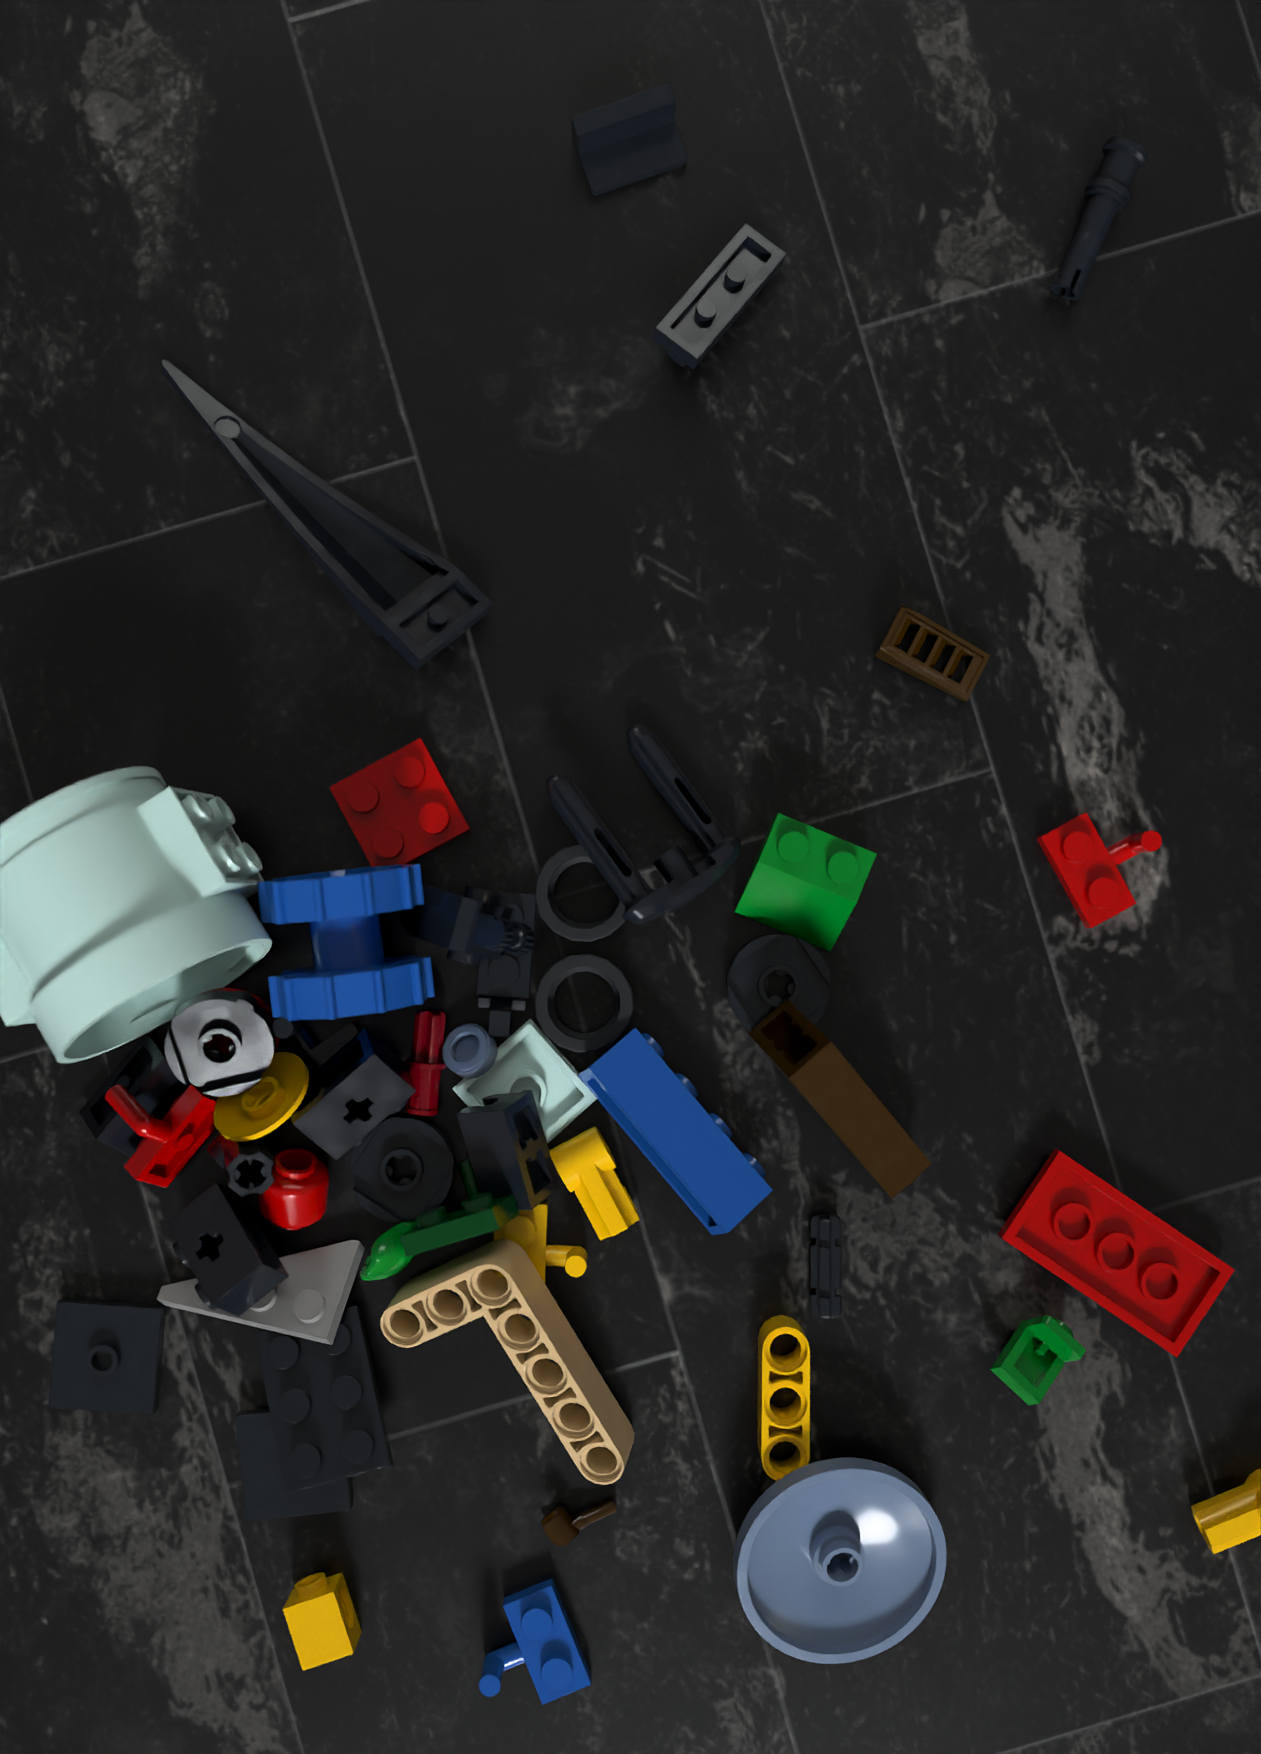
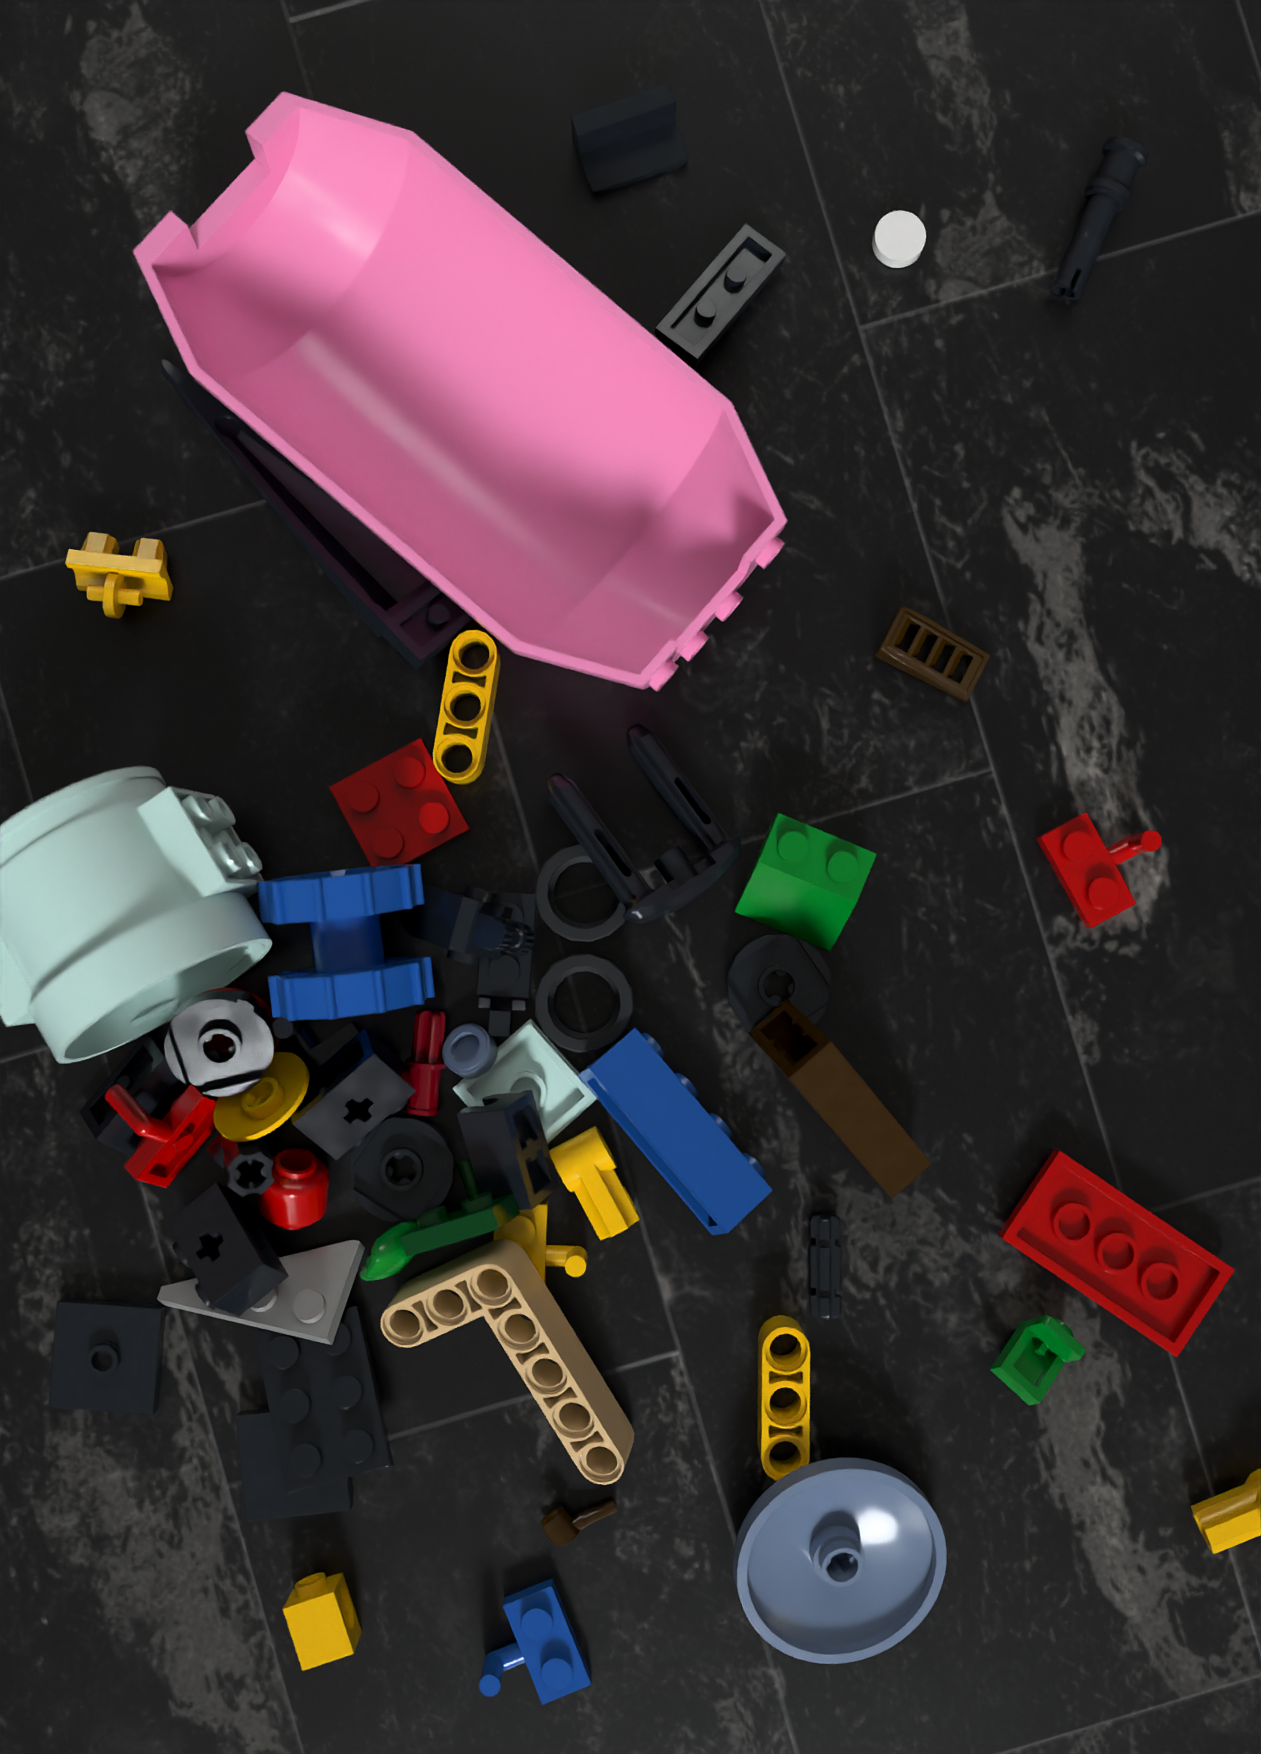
none -> yellow hips [65,532,173,619]
none -> bright pink cylinder [133,91,787,691]
none -> yellow beam [433,630,501,785]
none -> white tile [872,211,926,268]

